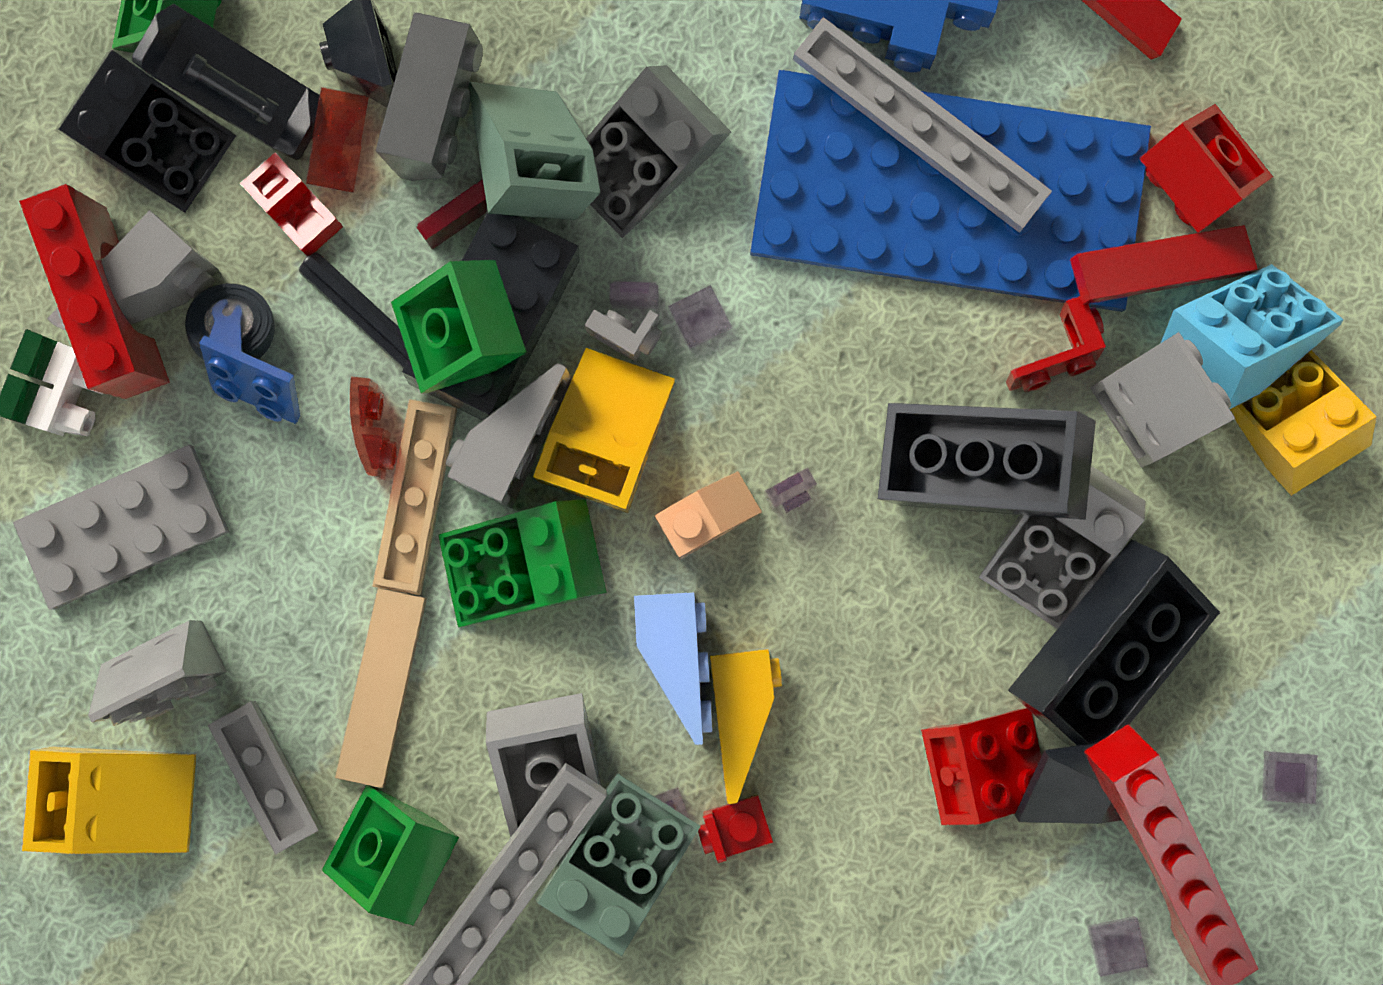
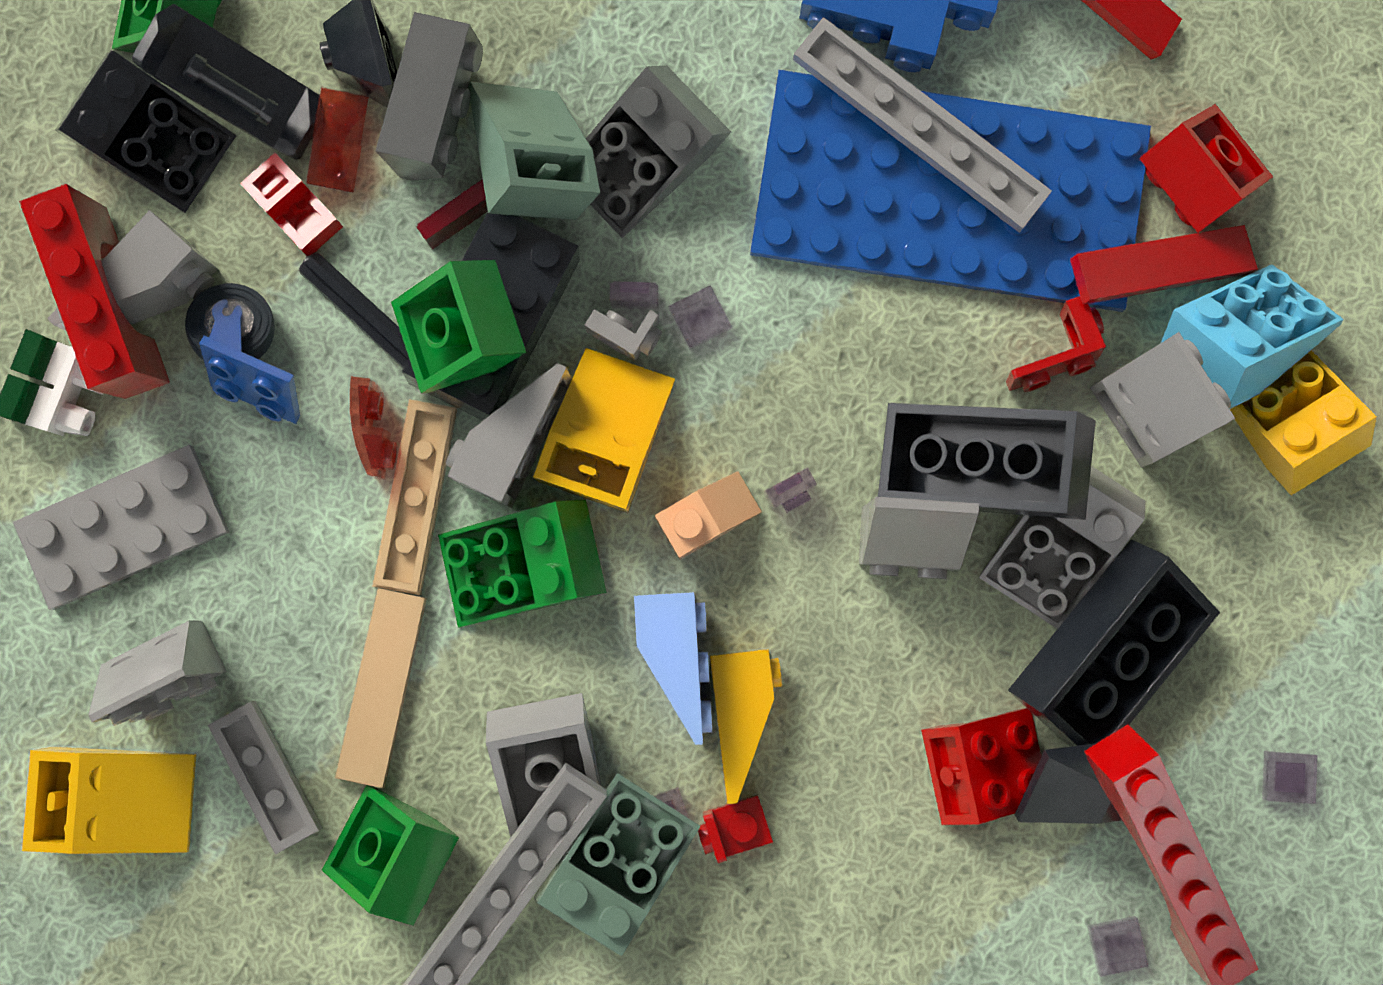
none -> light grey slope [859,497,979,579]

